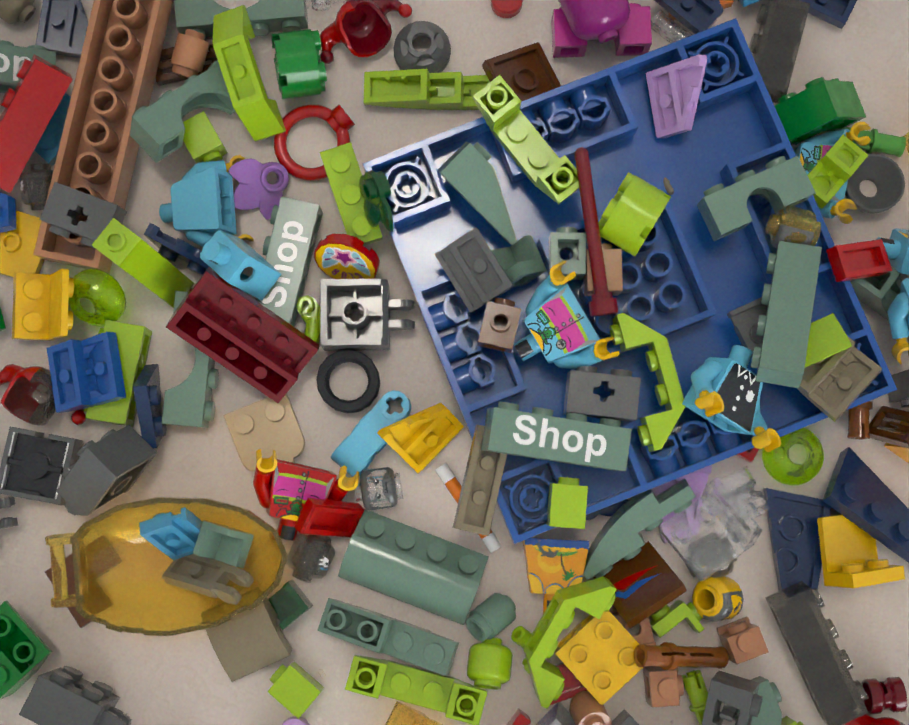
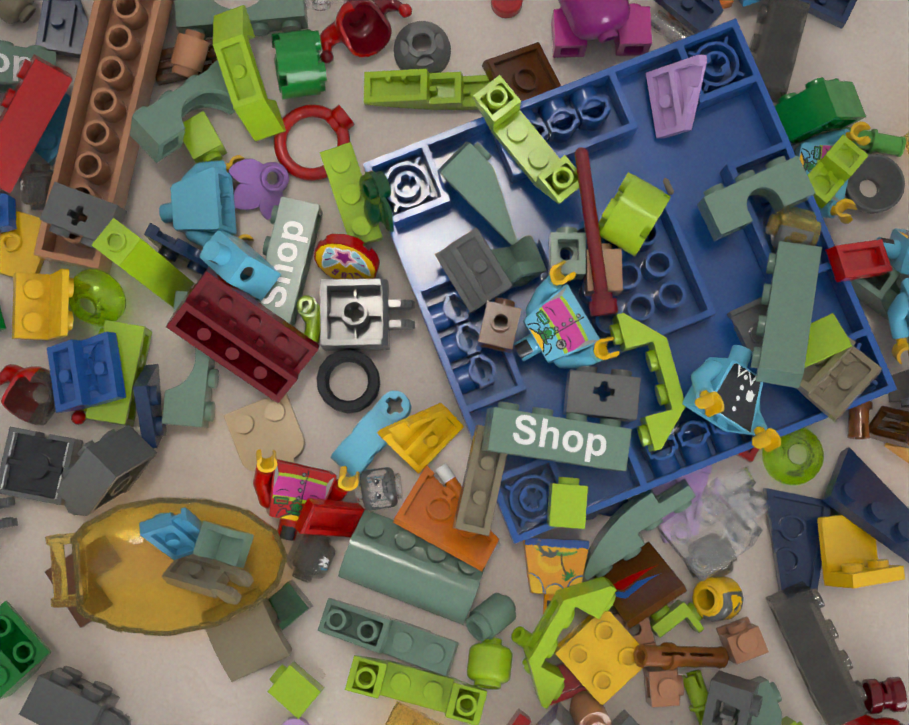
none -> orange wing [393,465,500,572]

